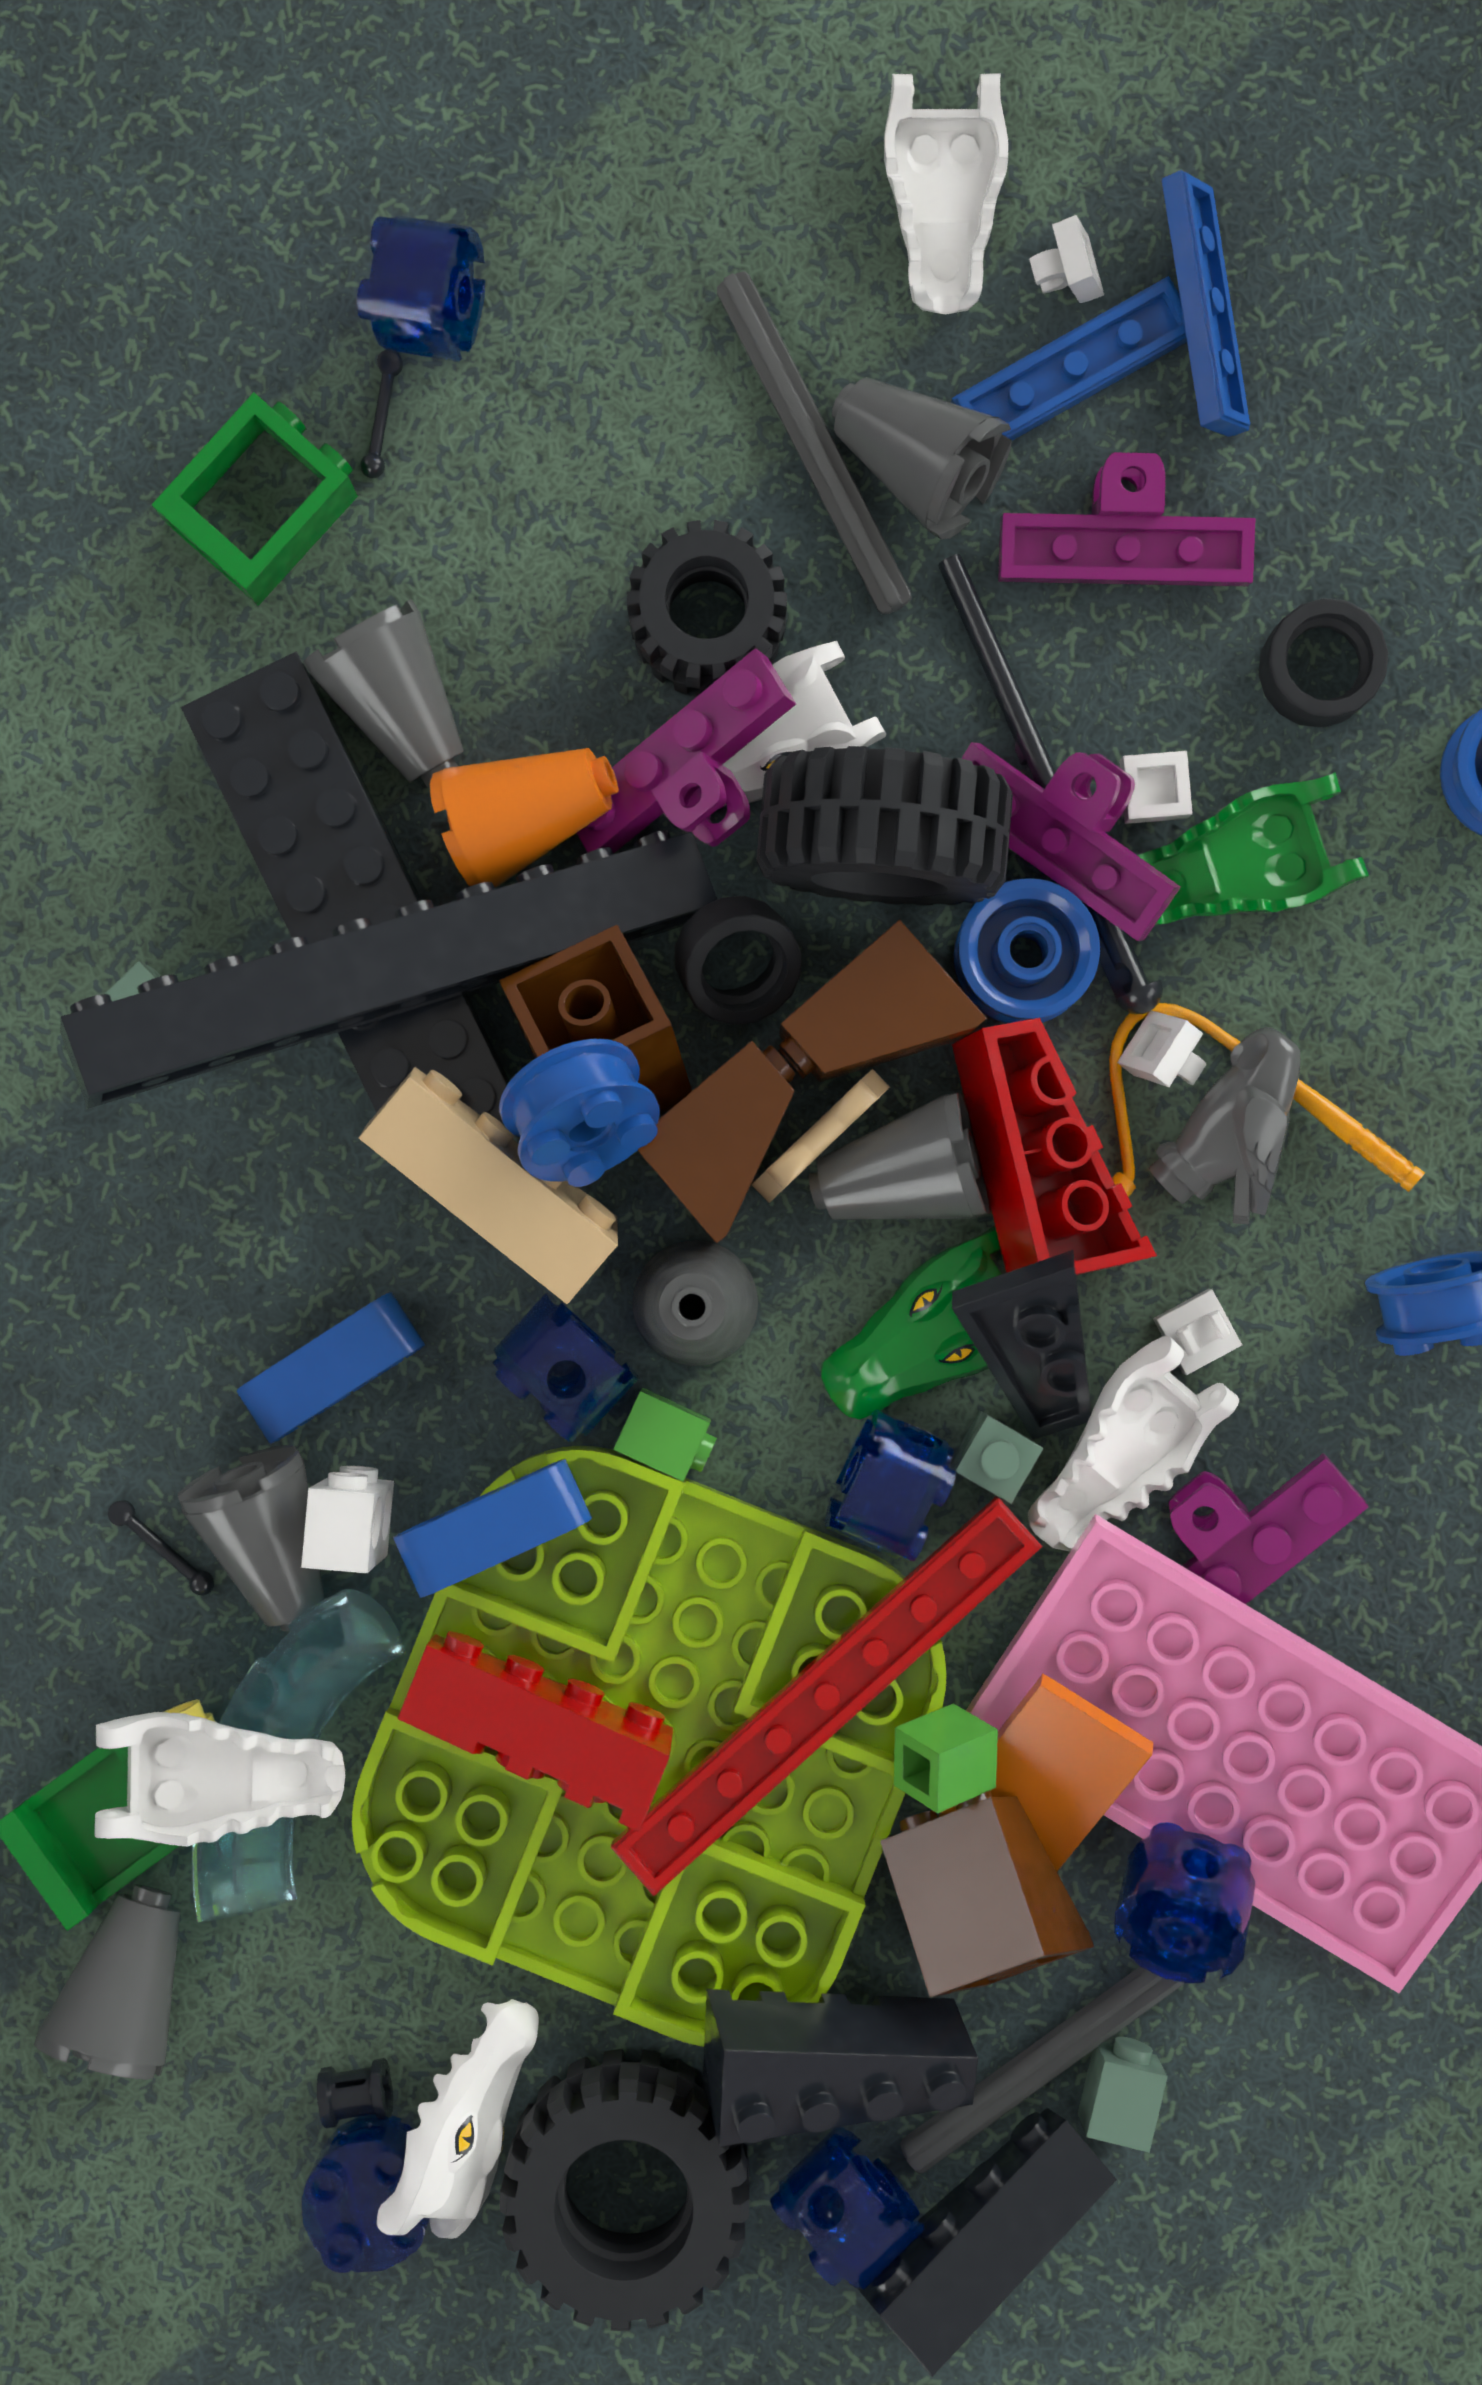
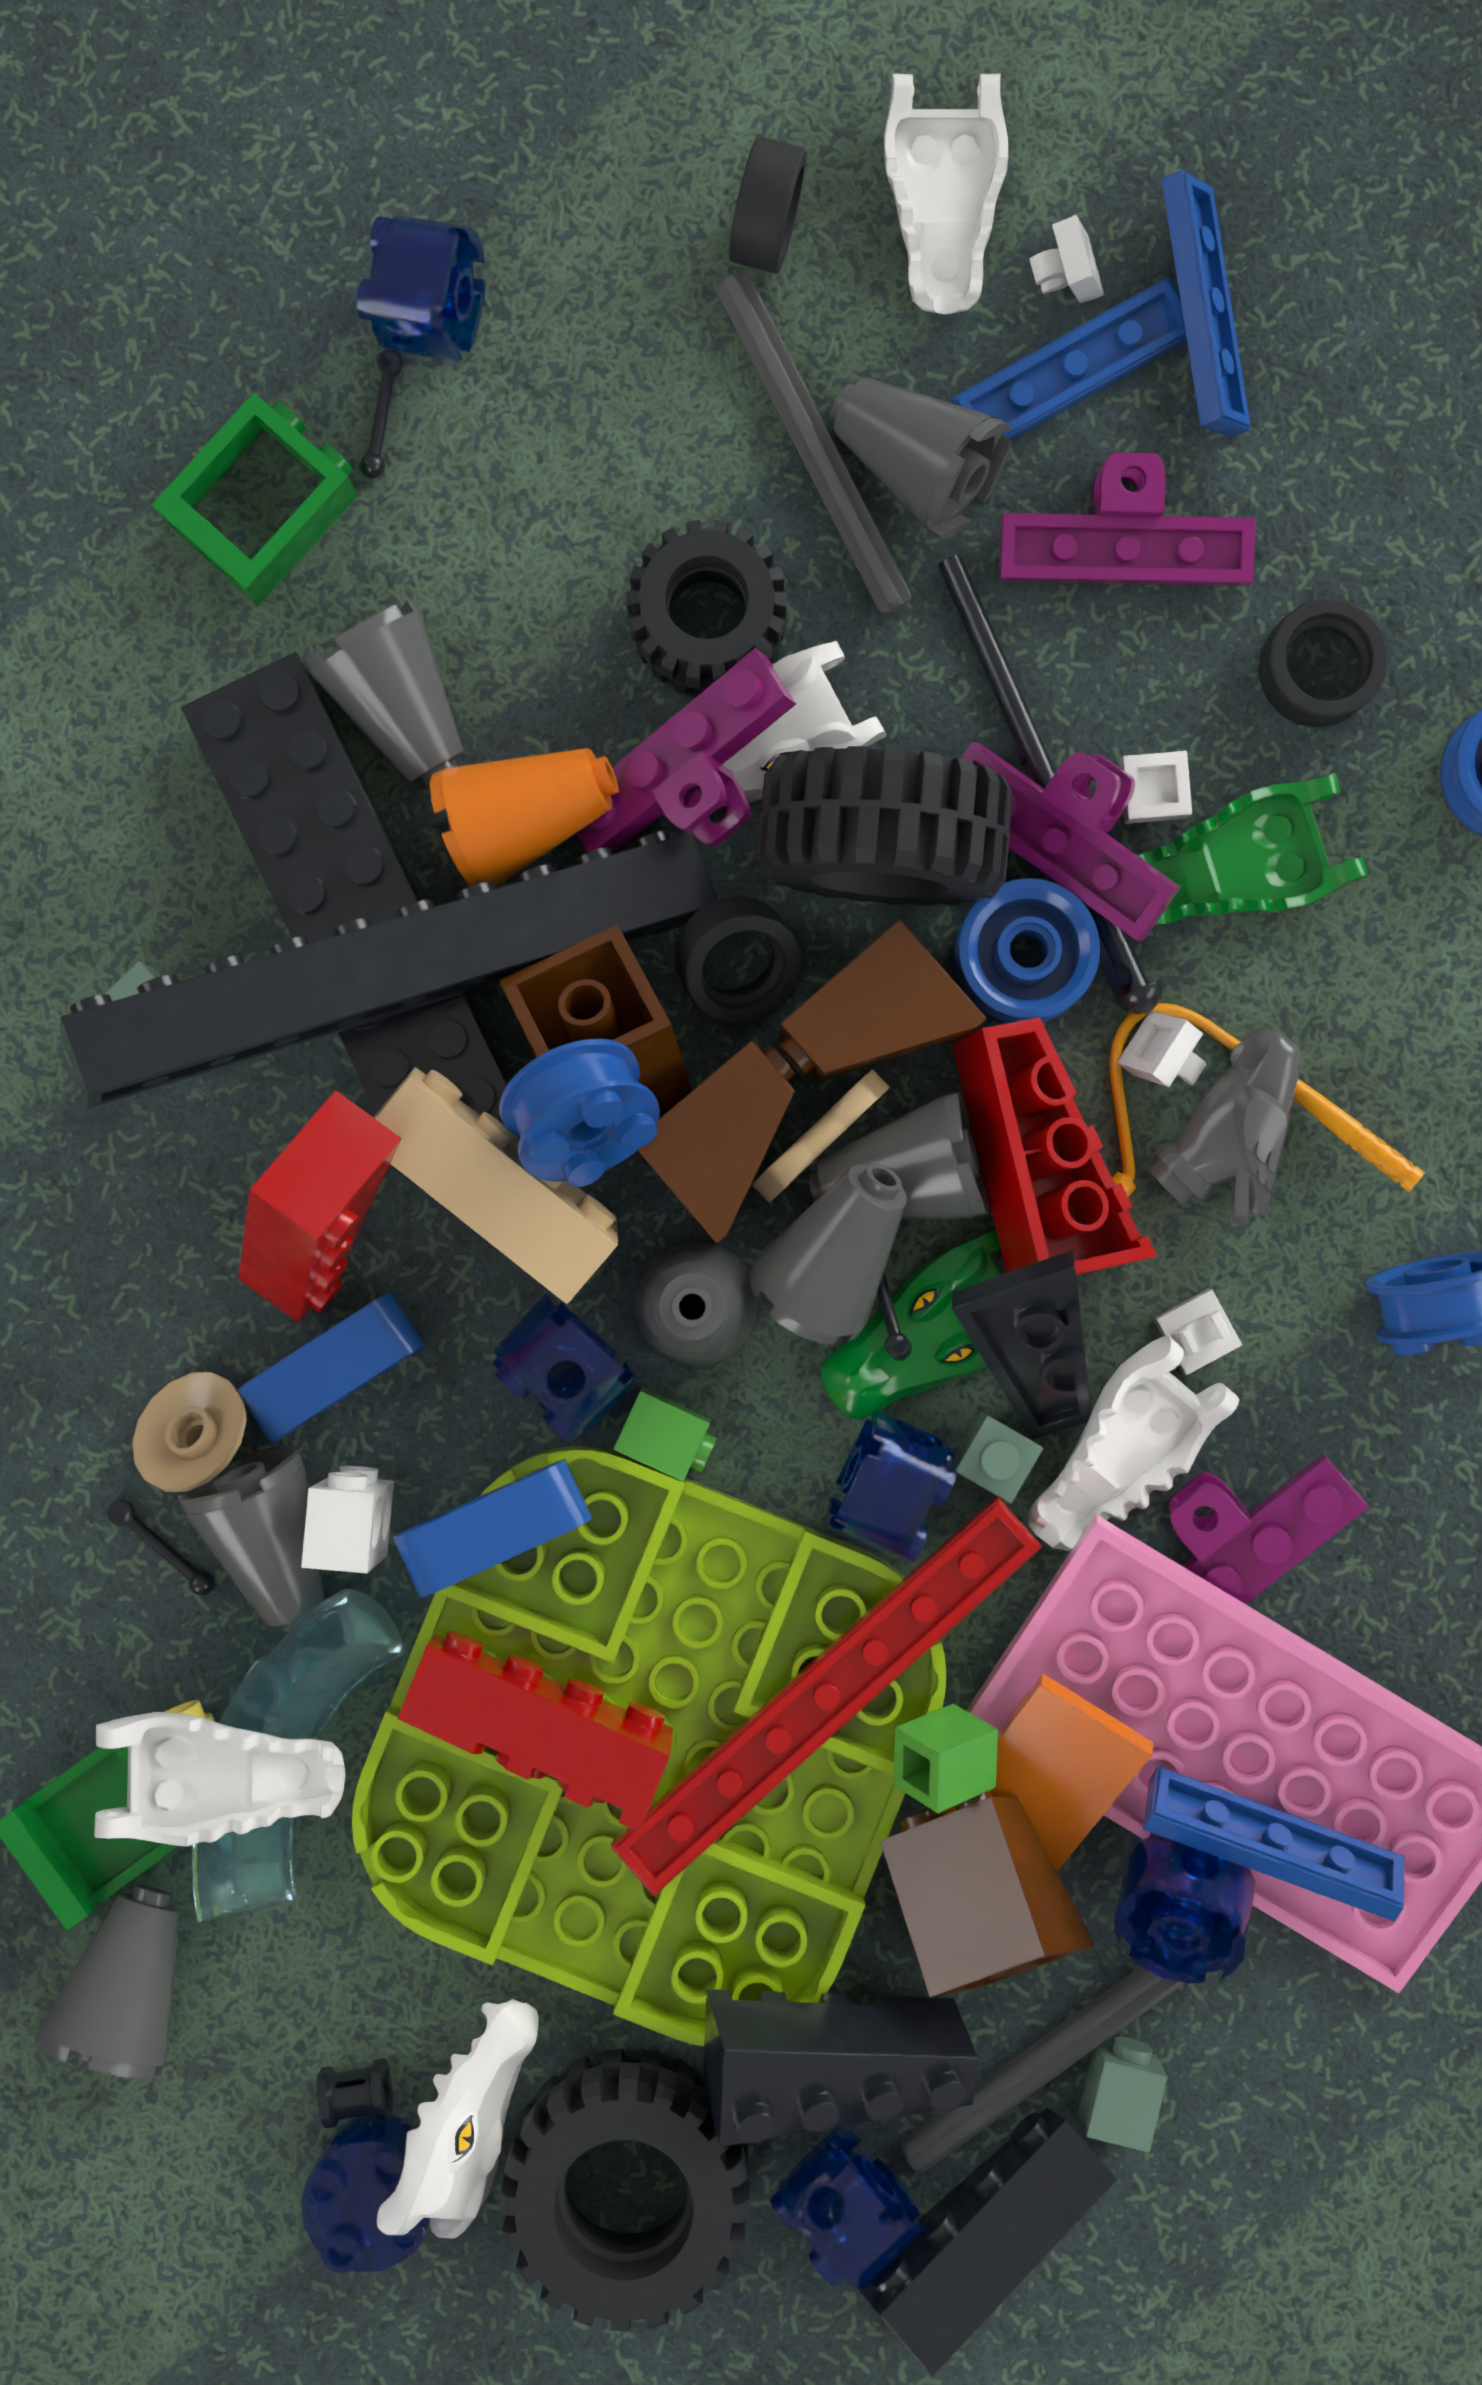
none -> tan dish [132,1372,247,1492]
none -> red wedge [238,1090,402,1324]
none -> black tyre [729,136,807,274]
none -> dark grey cone [749,1163,907,1344]
none -> black hinge [877,1272,912,1361]
none -> blue tile [1143,1766,1404,1921]

